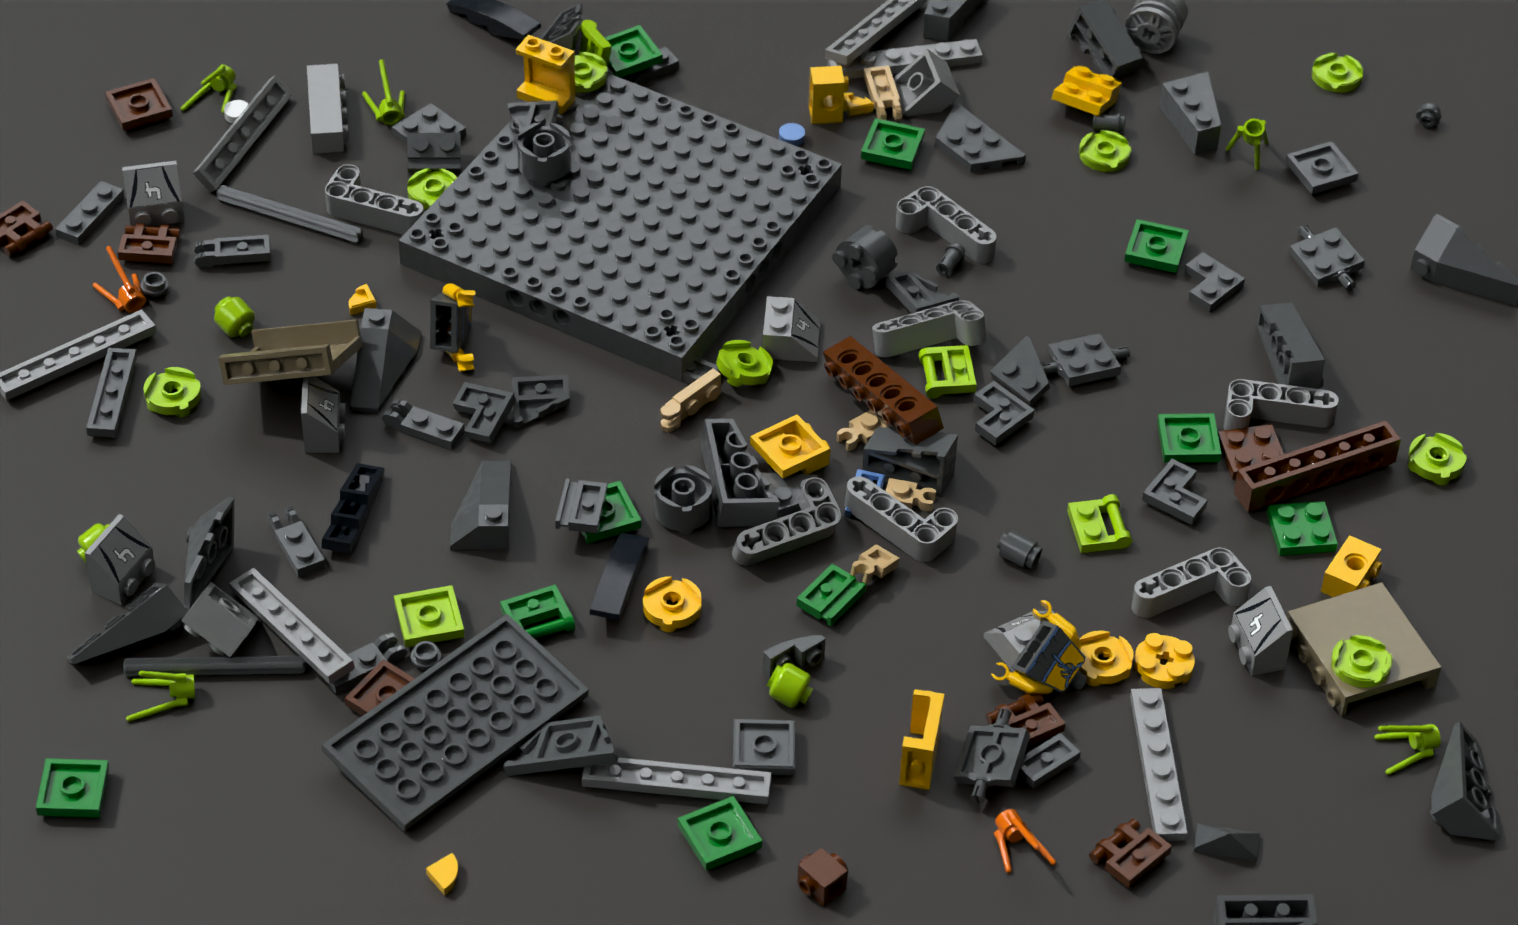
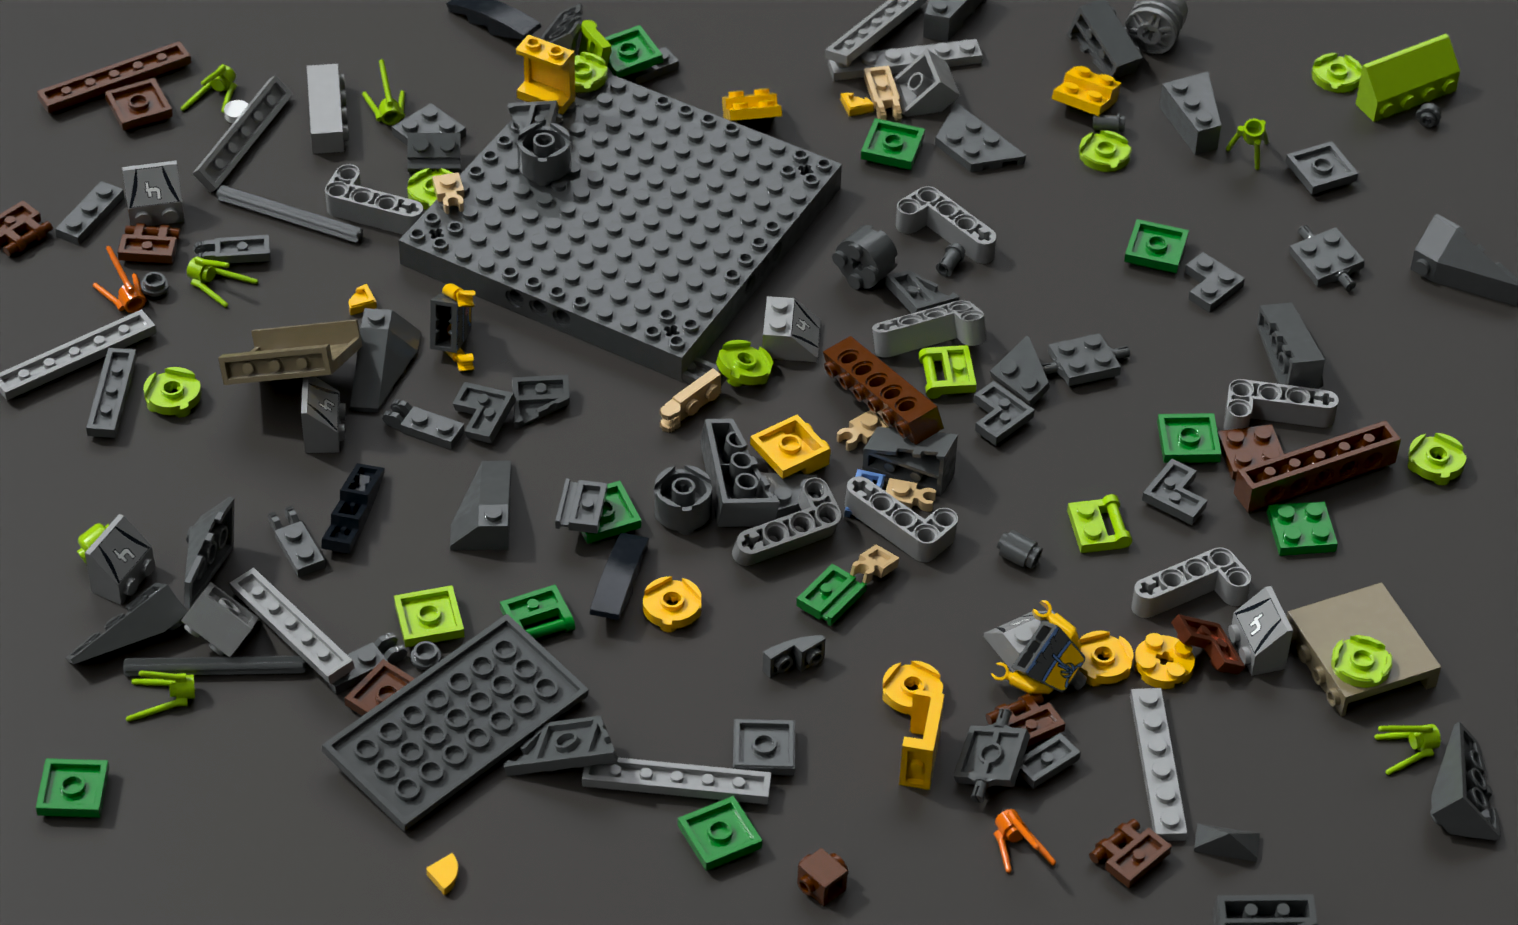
lime head [214,296,255,338] -> none
lime head [766,663,814,708] -> none
medium blue tile [779,123,805,146] -> none
yellow brick [809,66,849,124] -> none
yellow brick [1321,535,1383,597] -> none
none -> reddish brown plate [37,41,192,114]
none -> lime plant [187,256,258,307]
none -> tan plate [432,172,464,214]
none -> yellow plate [722,88,782,121]
none -> yellow plate [883,661,943,716]
none -> copper plate [1171,614,1245,675]
none -> lime slope [1356,34,1460,122]

